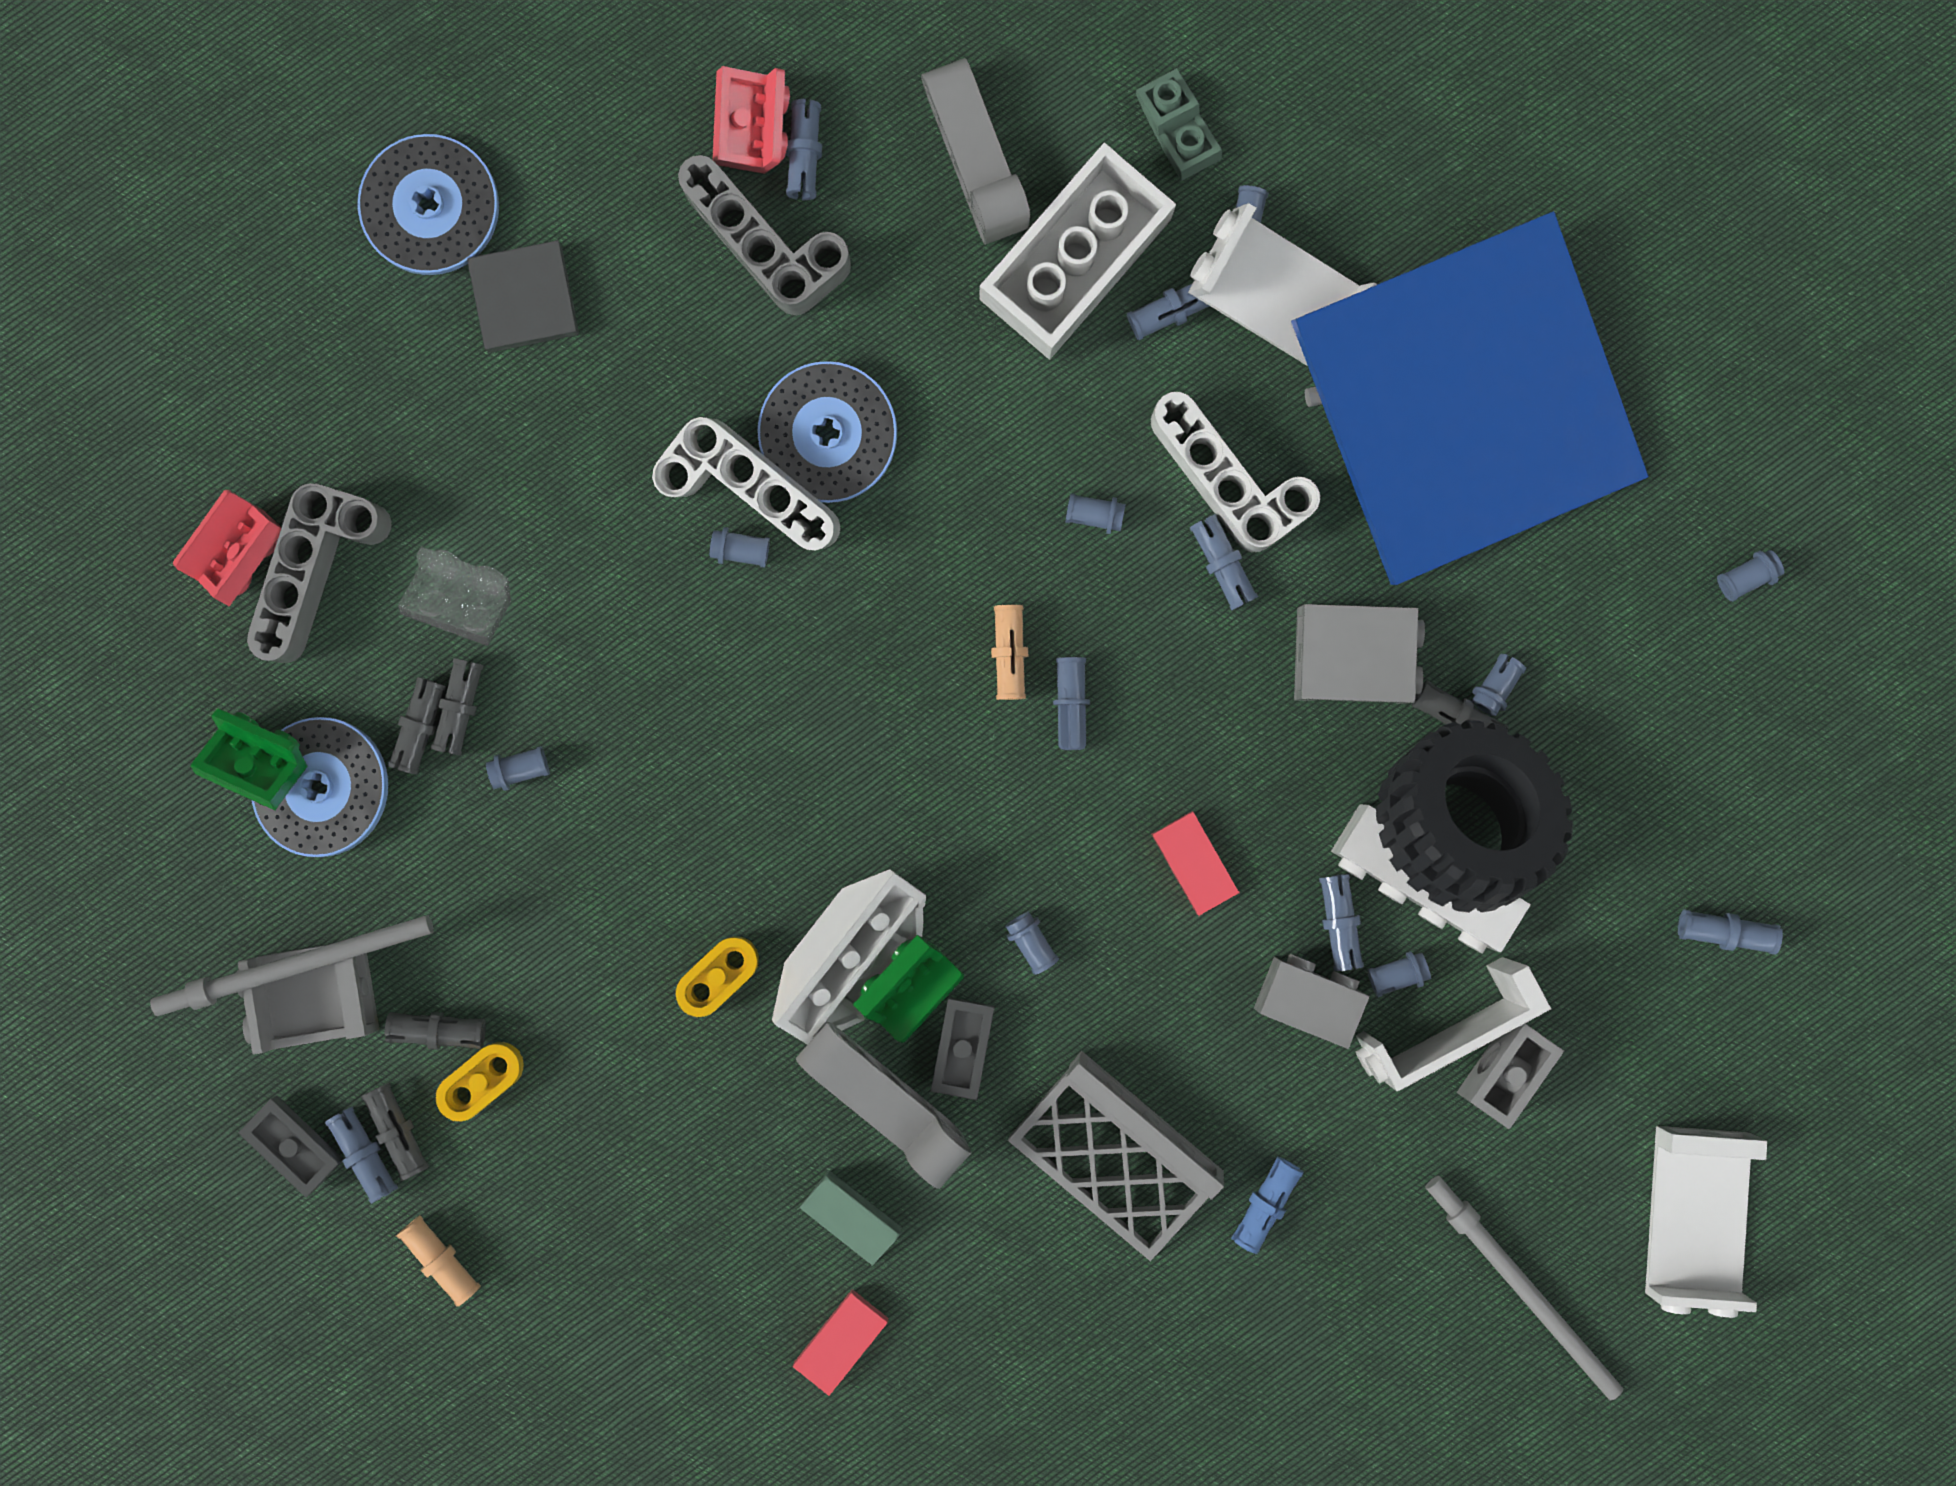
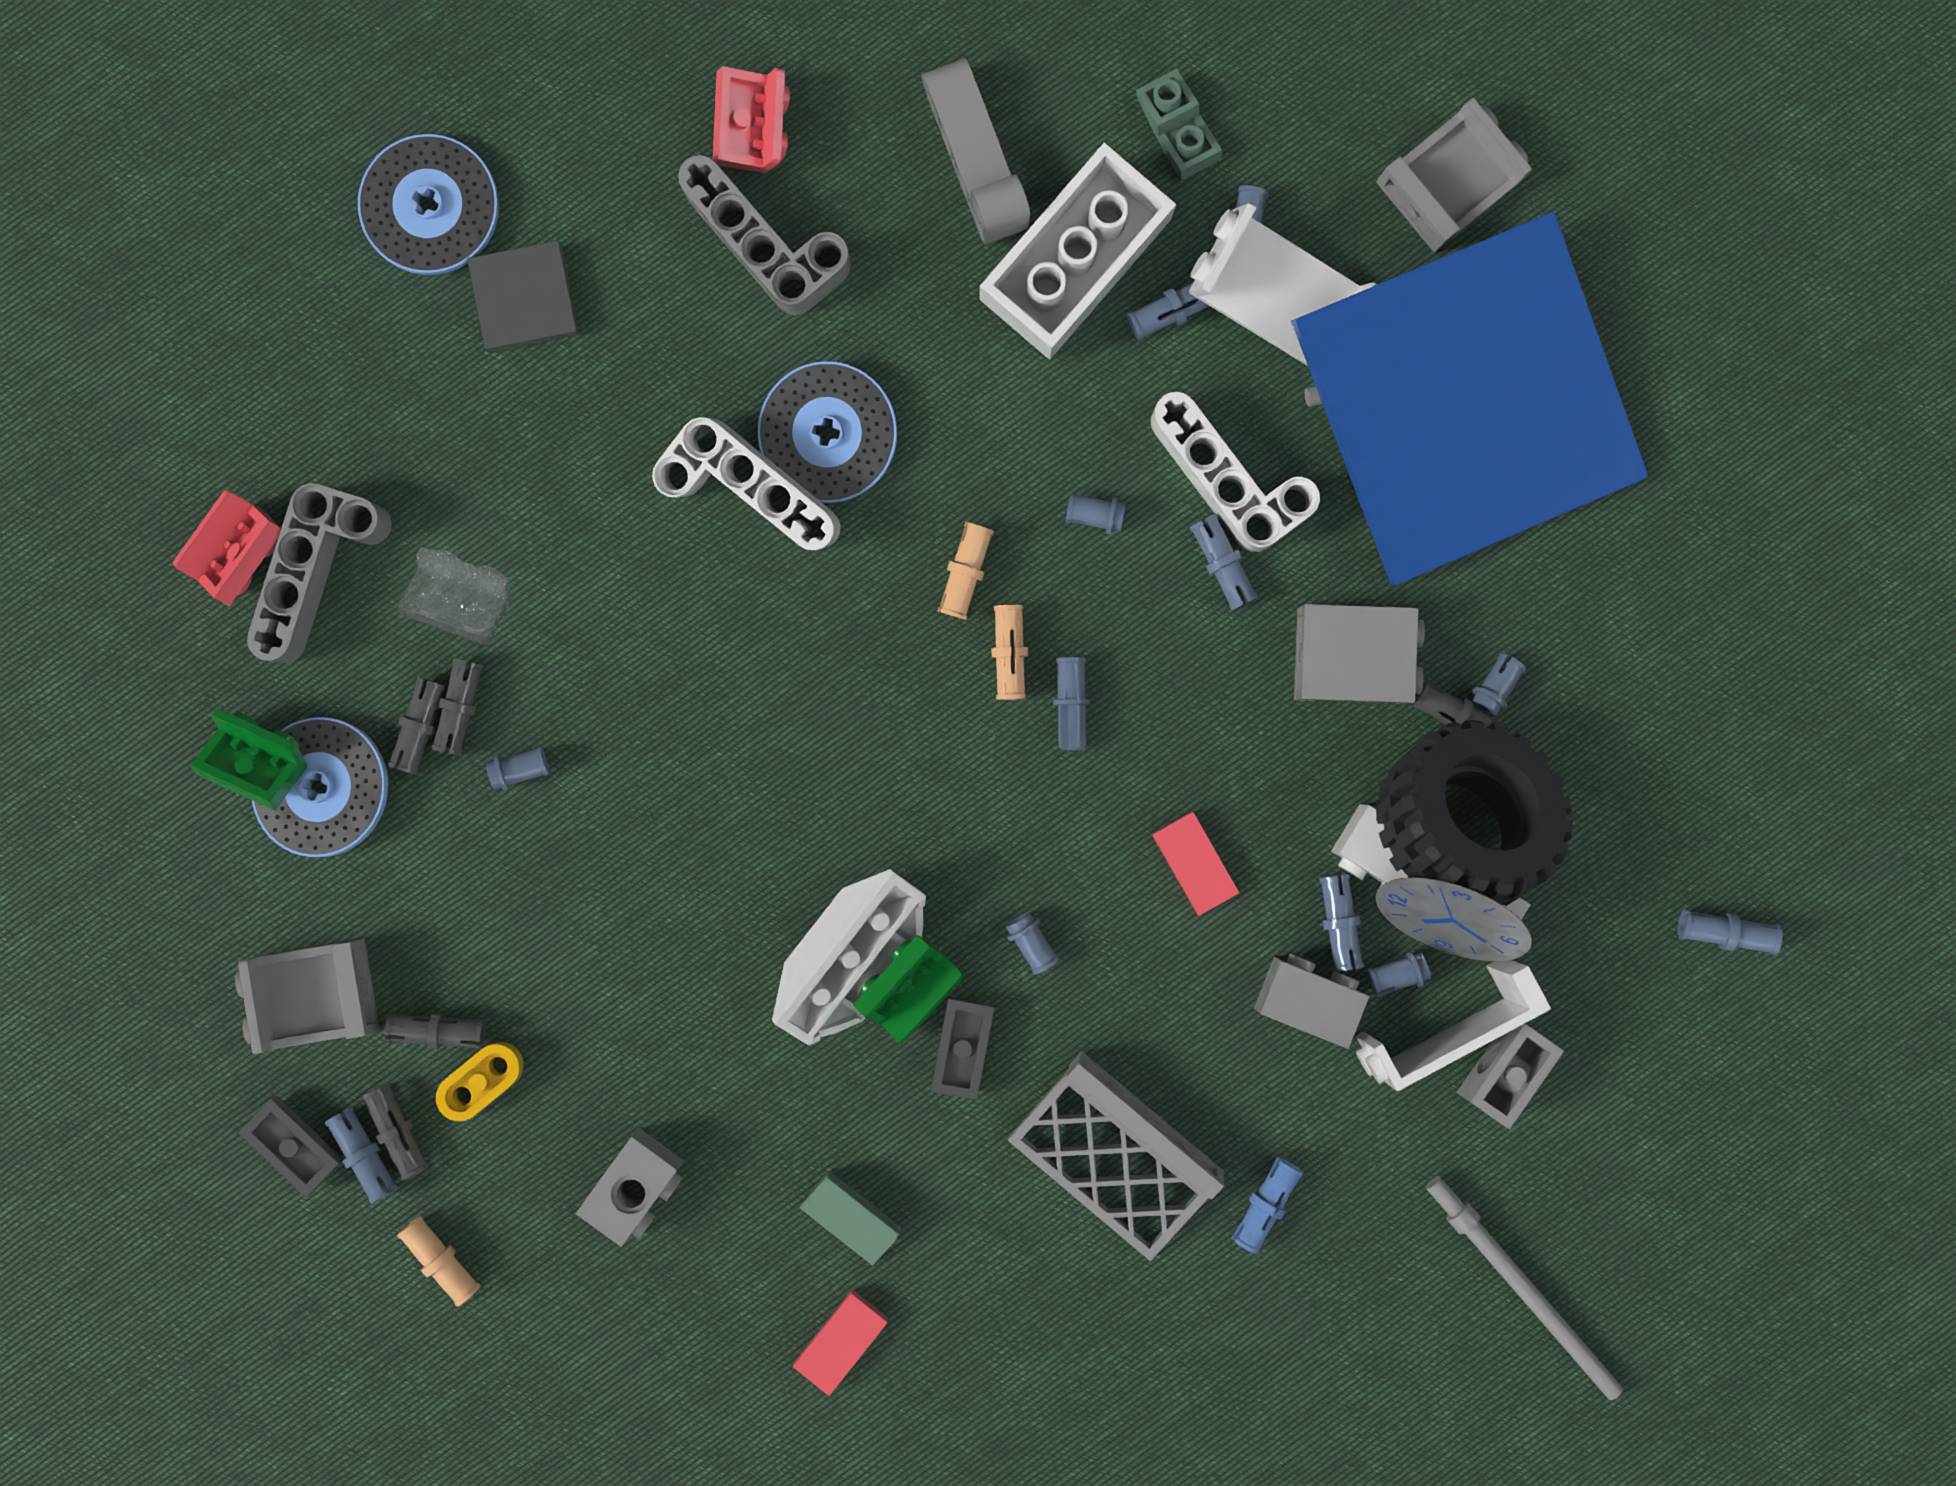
light grey bar [150,915,433,1016] -> none
yellow plate [676,936,759,1017] -> none
sand blue pin [710,527,770,568] -> none
sand blue pin [786,99,822,201] -> none
light grey beam [796,1022,972,1189] -> none
white panel [1645,1126,1767,1318] -> none
sand blue pin [1717,550,1784,602] -> none
none -> light grey brick [575,1128,684,1247]
none -> light nougat pin [937,522,994,620]
none -> light grey panel [1376,98,1532,253]
none -> flat silver sticker [1376,878,1532,961]

